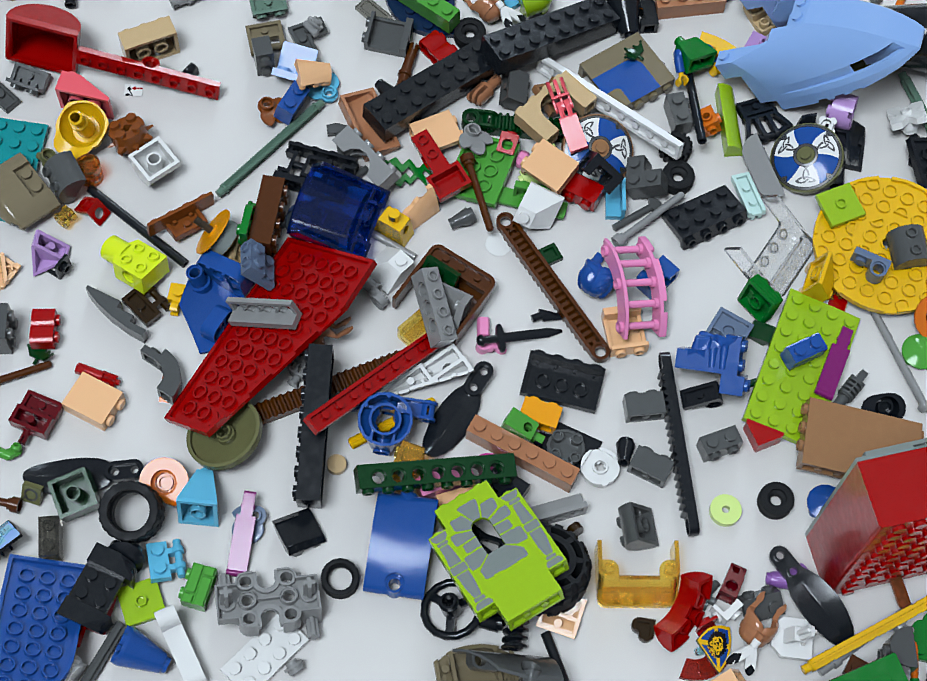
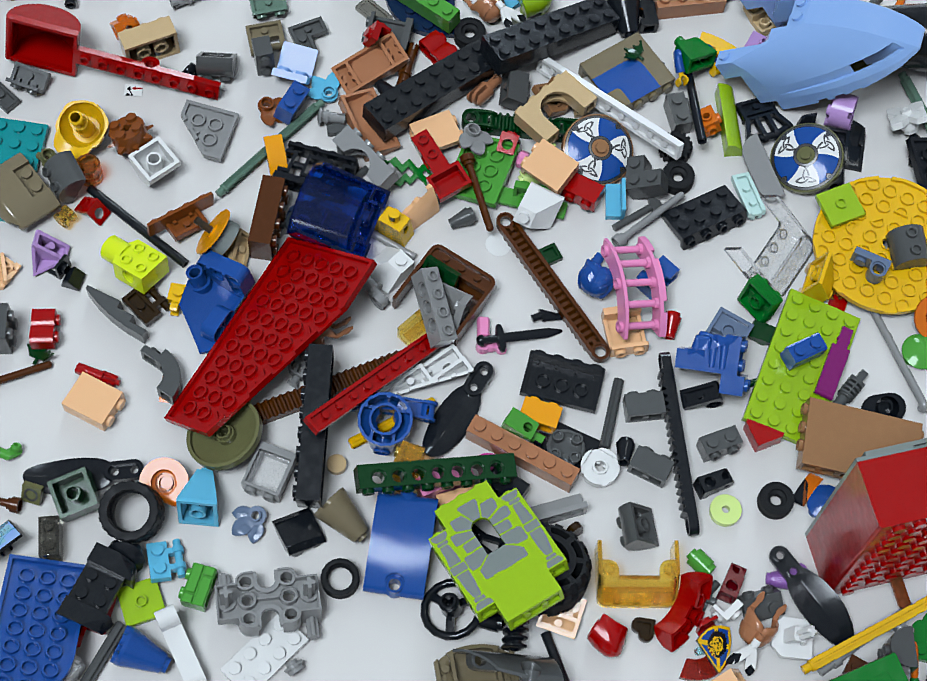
dark red plate [8,389,64,445] -> none
coral slope [55,70,114,120] -> none
light grey fence [226,297,302,330] -> none
piece [226,491,257,577] -> none
green plate [236,201,256,245] -> none
sand blue plate [240,238,275,291] -> none
light nougat slope [294,59,332,90] -> none
light grey plate [303,16,323,37] -> none
coral arm [545,77,588,154] -> none
black panel [579,150,624,195] -> none
white plate [819,116,837,133] -> none
none -> black slope [61,267,86,291]
none -> orange brick [109,13,140,40]
none -> light grey plate [181,100,239,162]
none -> dark grey brick [196,52,237,81]
none -> window [241,440,297,502]
none -> light orange slope [263,134,288,176]
none -> dark tan cone [314,487,369,543]
none -> light grey pin [317,107,345,125]
none -> nougat slope [331,32,410,94]
none -> red bracket [363,20,392,48]
none -> red piece [587,614,628,657]
none -> dark grey axle [599,378,624,449]
none -> red cone [663,311,682,340]
none -> bright green brick [686,548,716,574]
none -> black leg [692,468,734,500]
none -> sticker [794,473,823,506]

